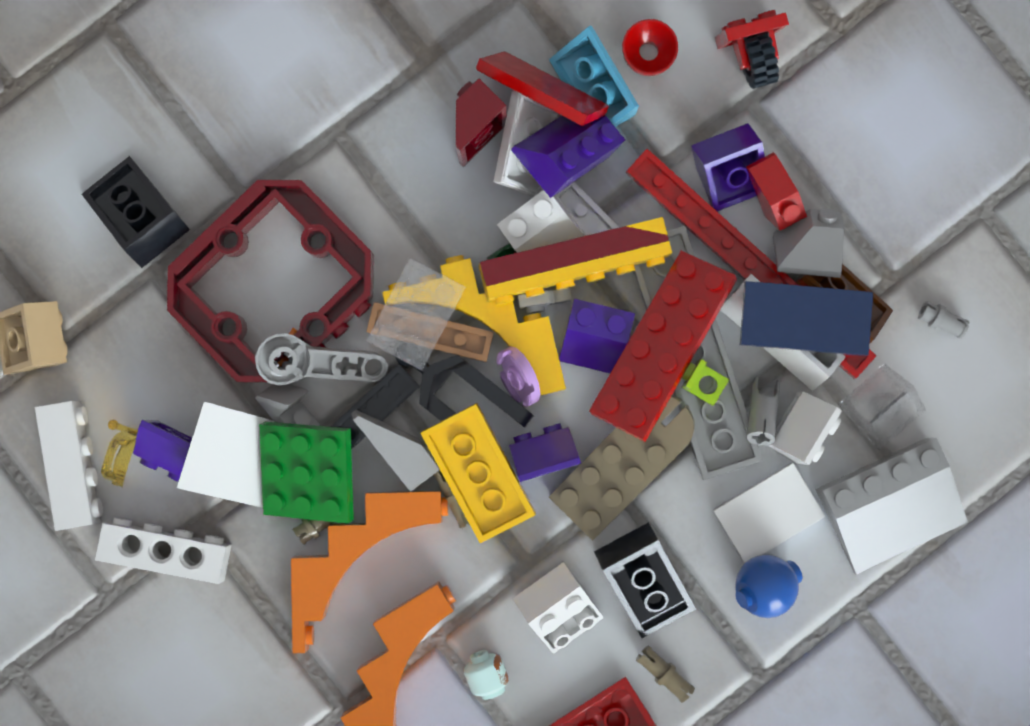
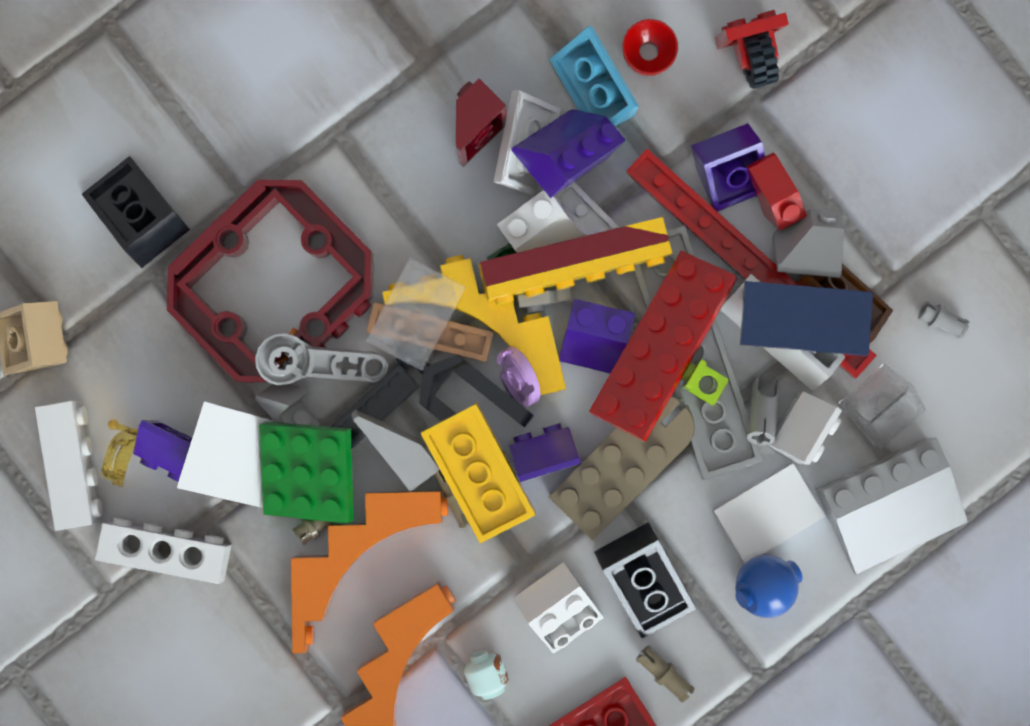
red tile [476,51,609,126] -> none

